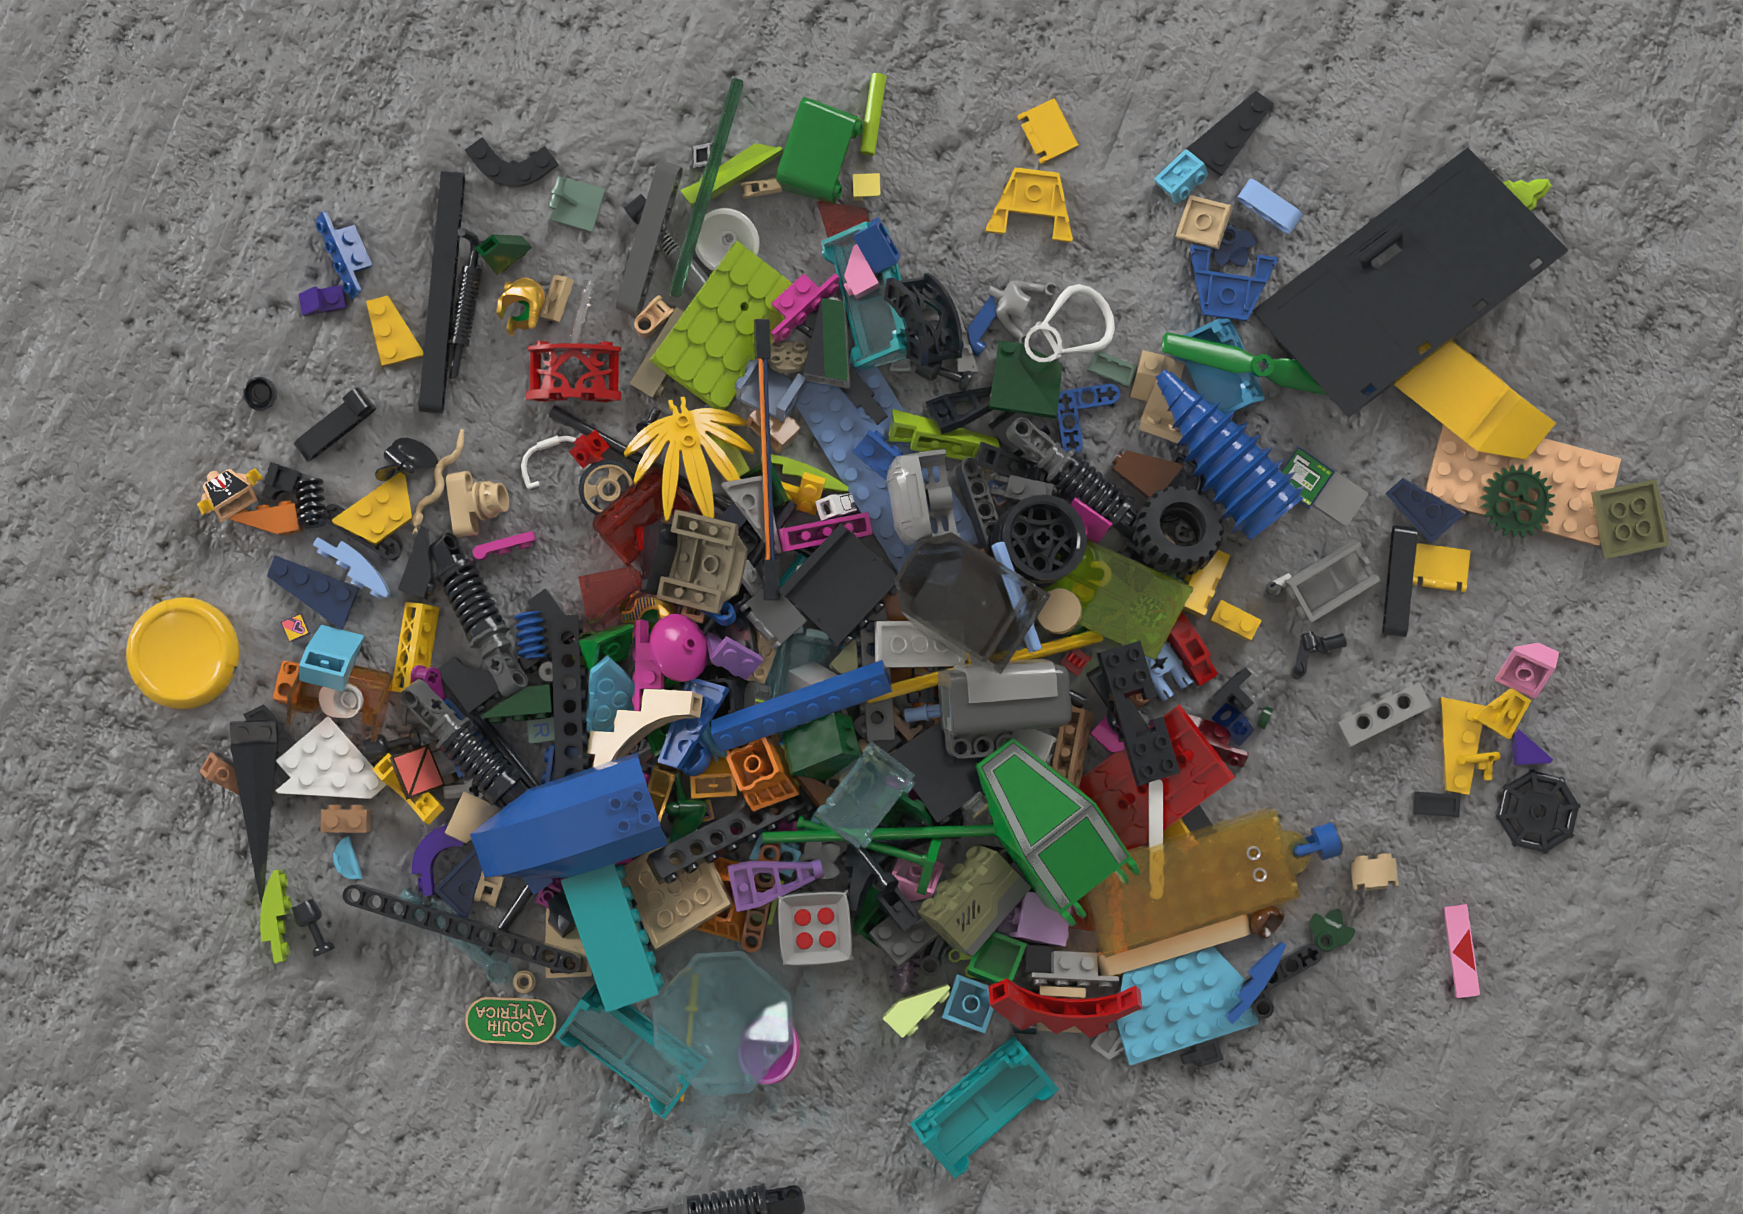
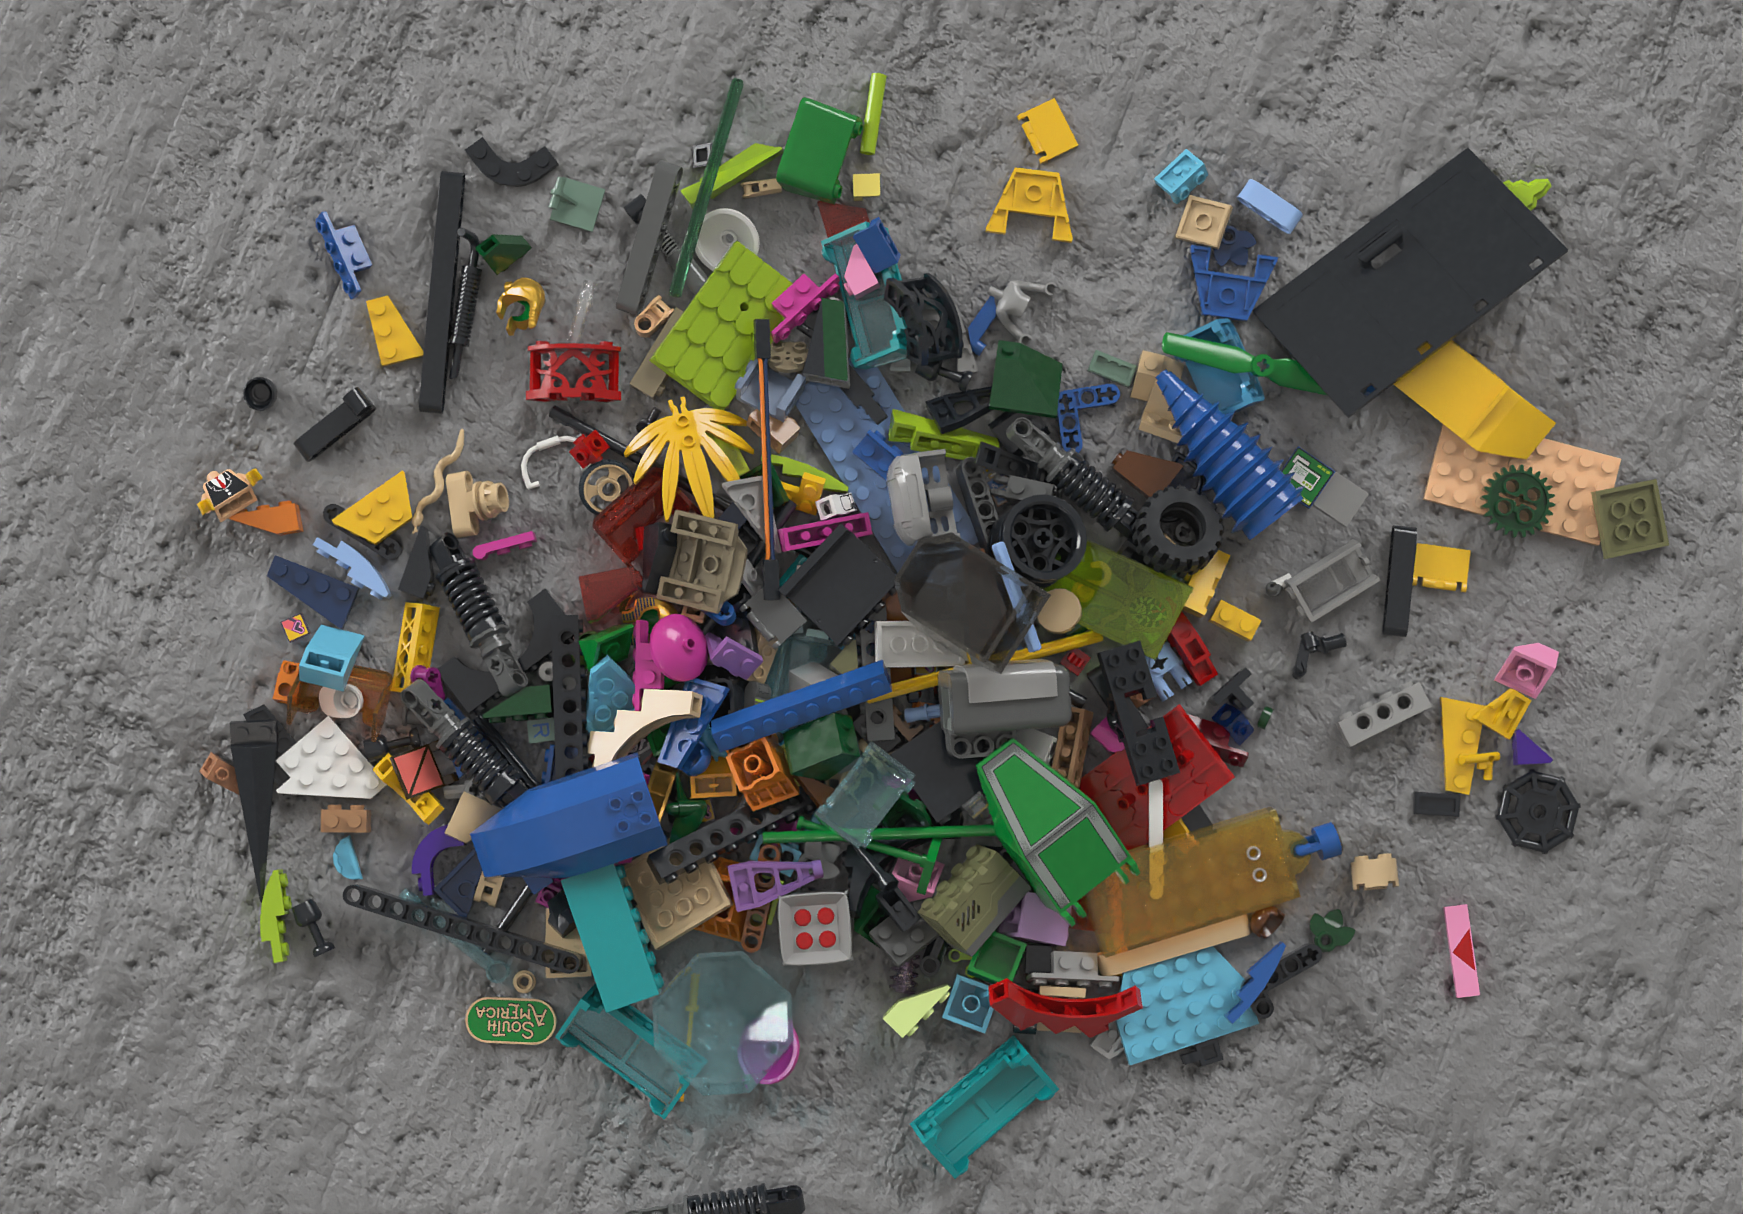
yellow piece [126,597,240,709] -> none
black brick [262,462,303,500] -> none
black piece [295,478,326,529] -> none
dark purple slope [299,285,347,316] -> none
black piece [375,437,438,481] -> none
blue piece [514,611,547,659] -> none
tan plate [540,275,574,322] -> none
white animal [1025,284,1115,362] -> none
dark pink piece [1070,497,1112,549] -> none
black wing [1186,91,1274,176] -> none
dark blue wing [1385,478,1466,543] -> none

